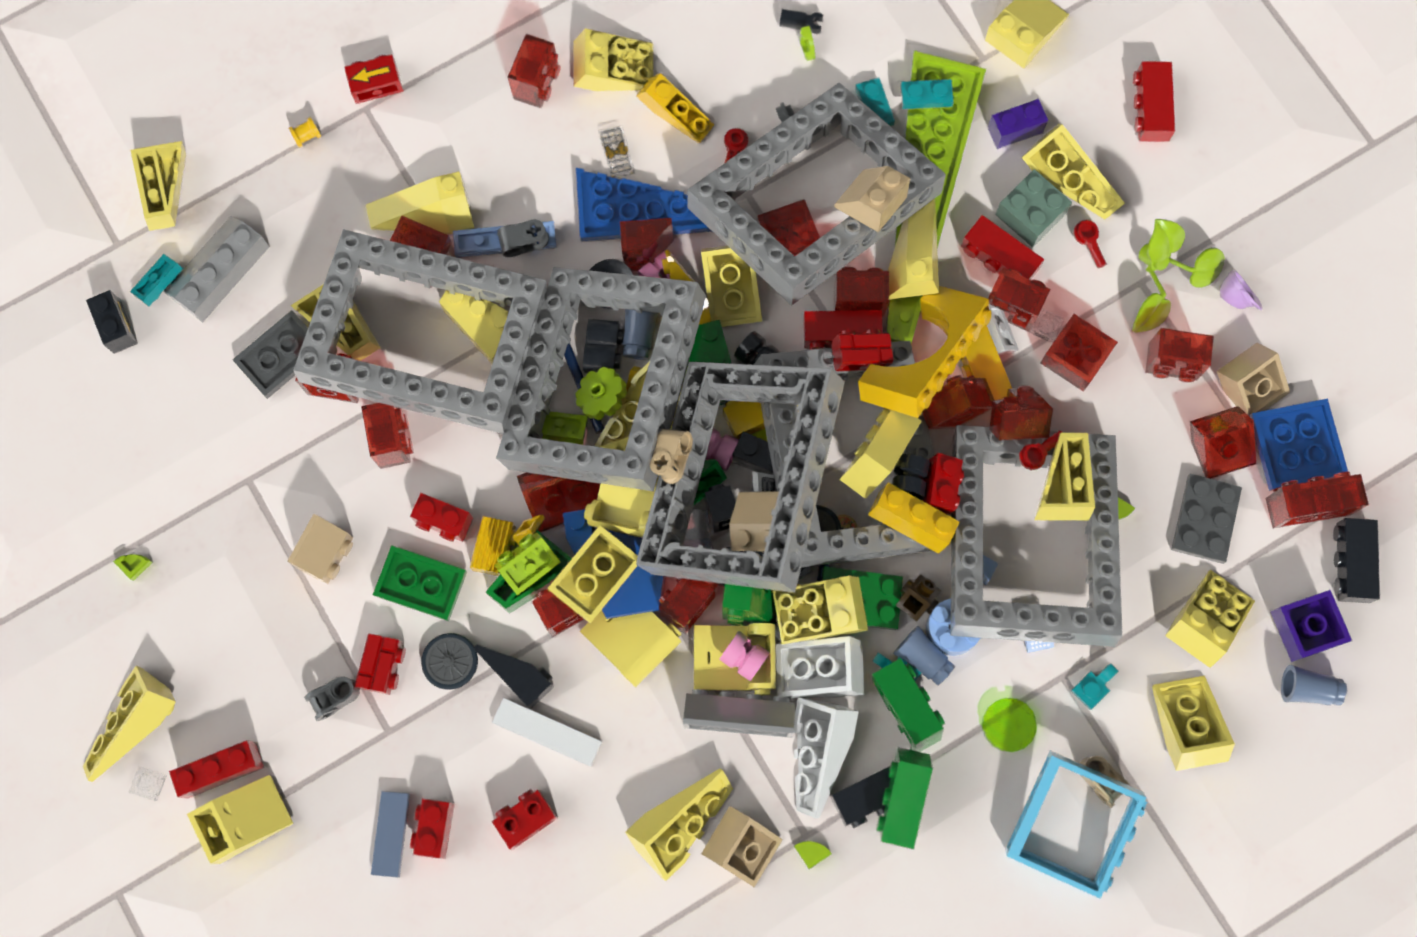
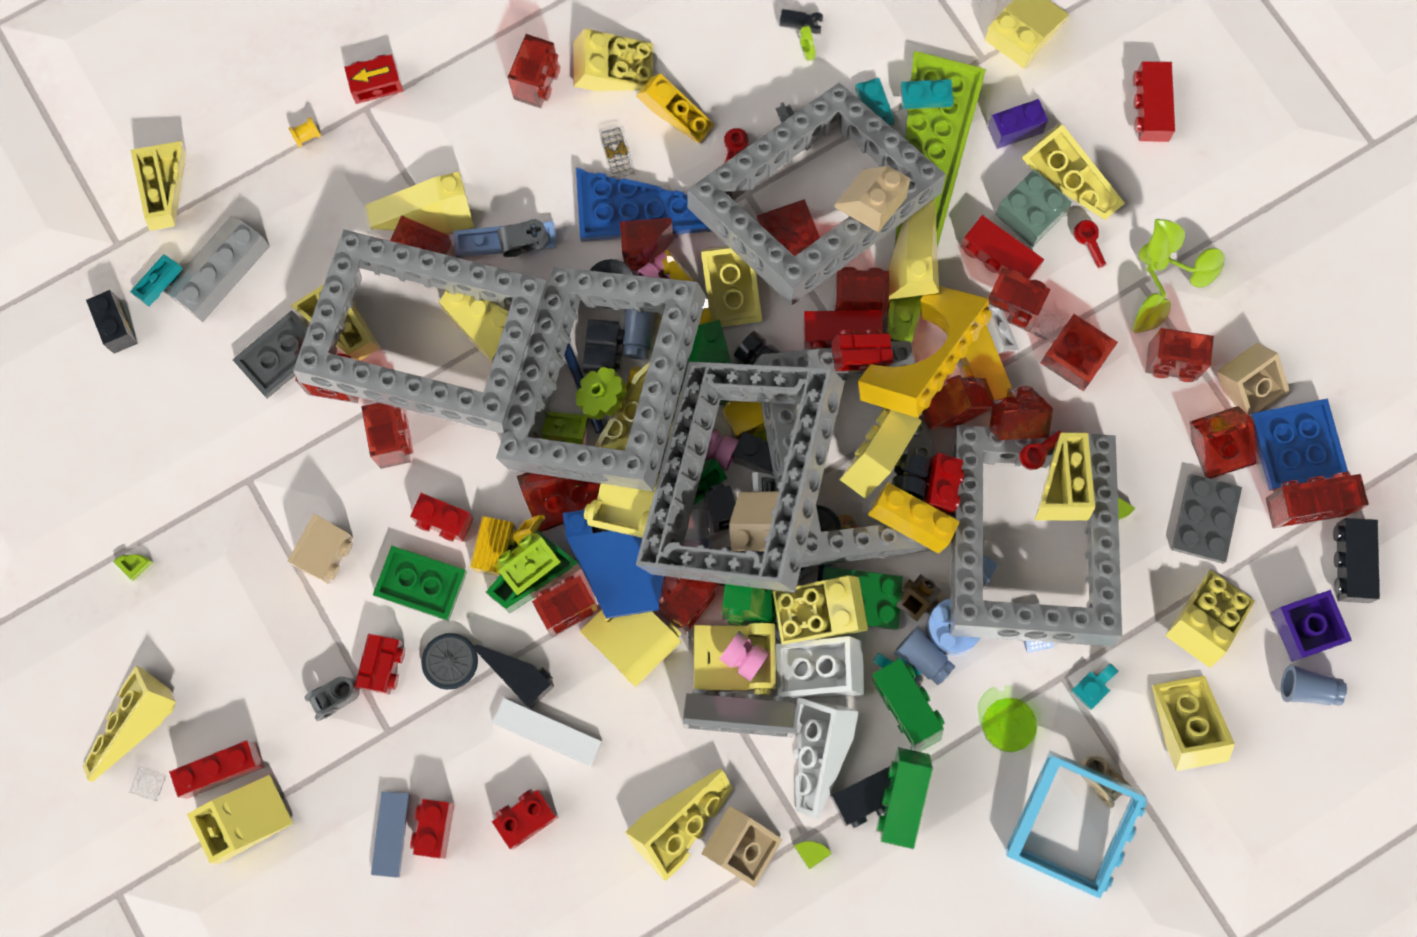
light yellow slope [548,525,638,624] -> none
tan piece [650,429,693,484] -> none
lavender hat [1220,270,1263,310] -> none

